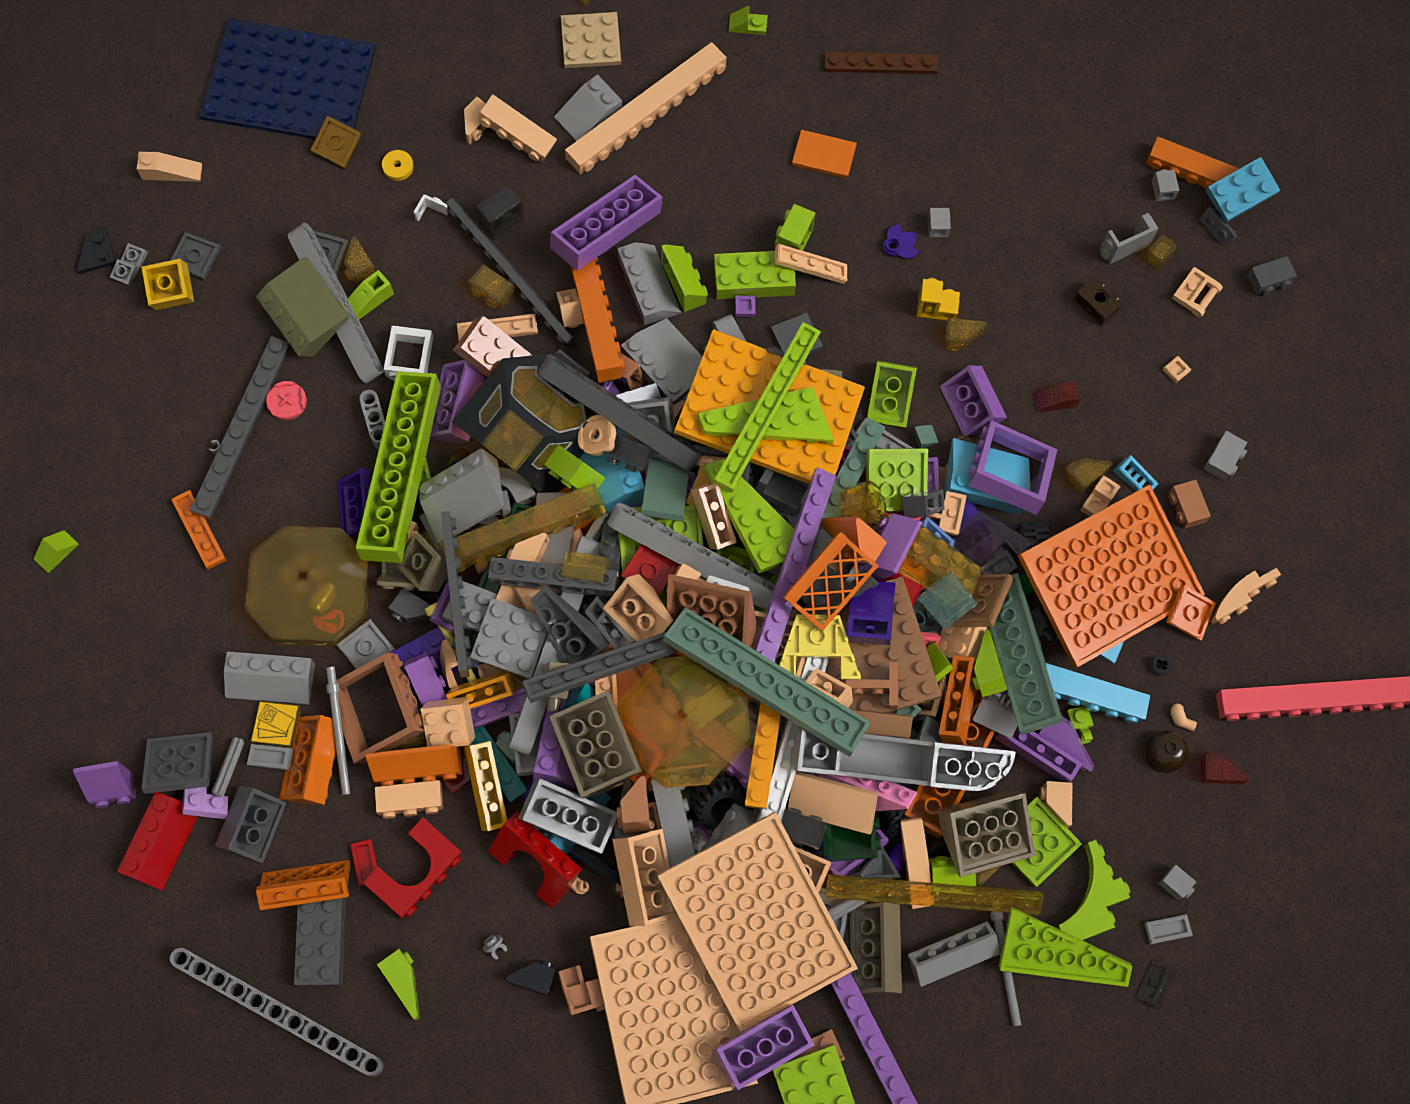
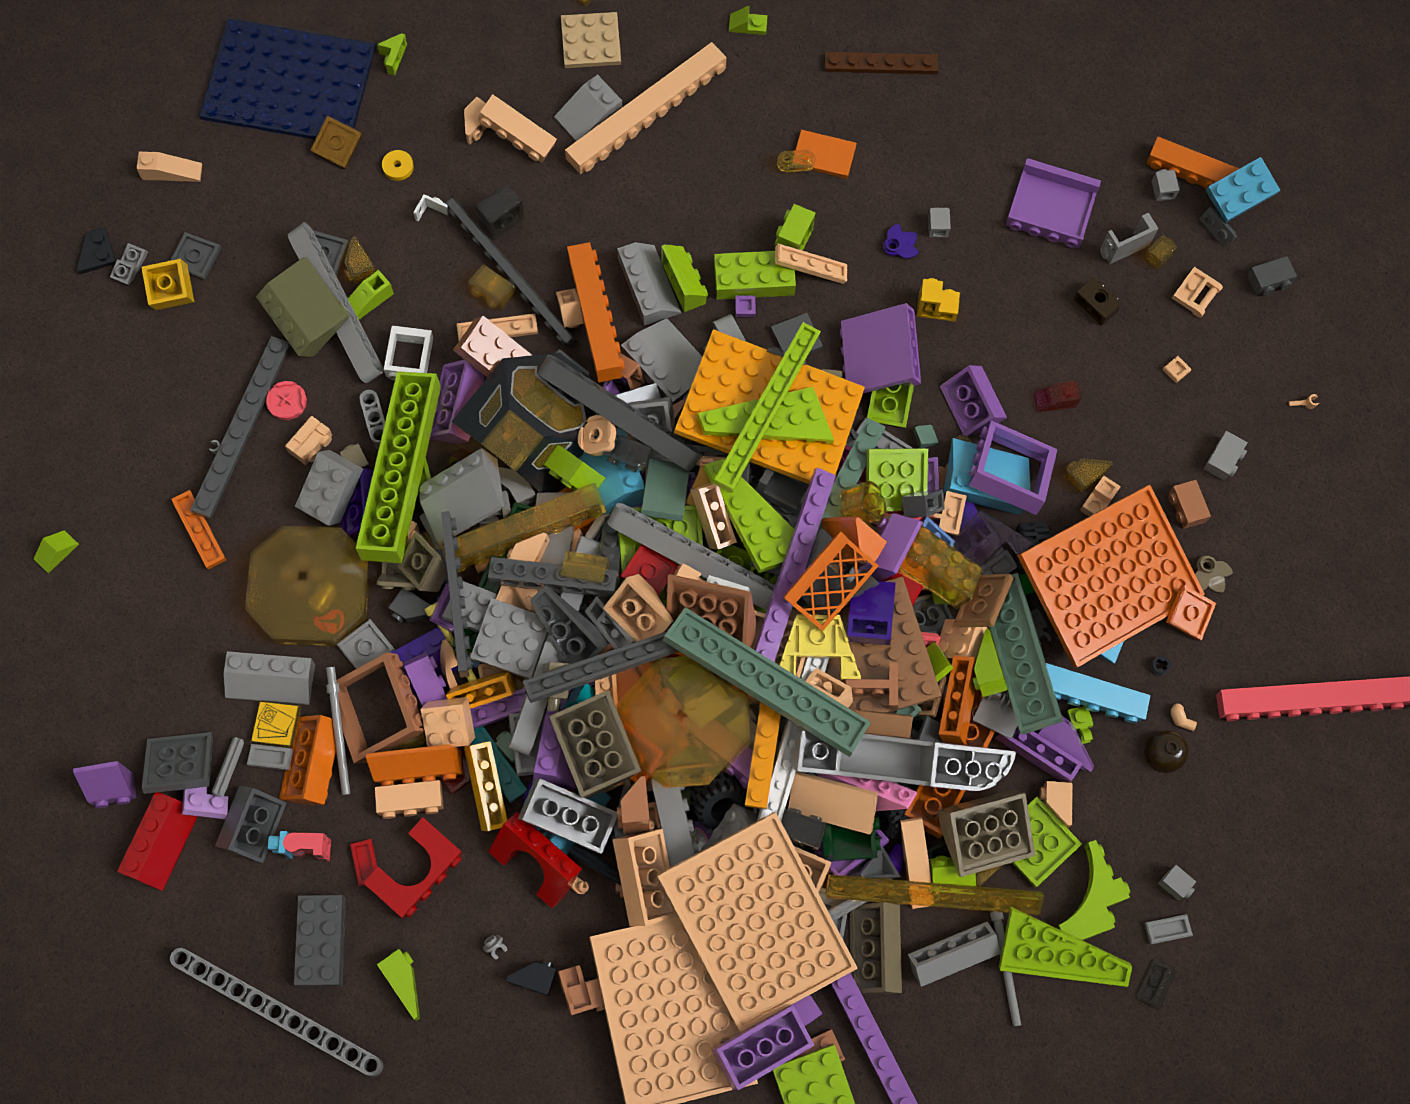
orange fence [256,860,350,910] -> none
medium lavender brick [550,175,663,271] -> none
clear light blue tile [918,571,978,629] -> none
clear yellow slope [944,318,987,351] -> none
medium azure slope [1113,455,1158,491] -> none
clear red slope [1200,751,1249,785] -> none
light nougat slope [1210,568,1281,625] -> none
none -> coral hips [268,831,331,861]
none -> light nougat brick [285,416,332,465]
none -> light grey brick [295,450,363,526]
none -> dark tan brick [340,444,371,470]
none -> lime slope [377,33,407,76]
none -> clear yellow plate [777,150,816,172]
none -> medium lavender brick [792,995,822,1026]
none -> medium lavender panel [840,303,921,393]
none -> medium lavender panel [1005,158,1101,248]
none -> dark tan plate [1195,556,1233,593]
none -> light nougat hand [1288,394,1319,409]

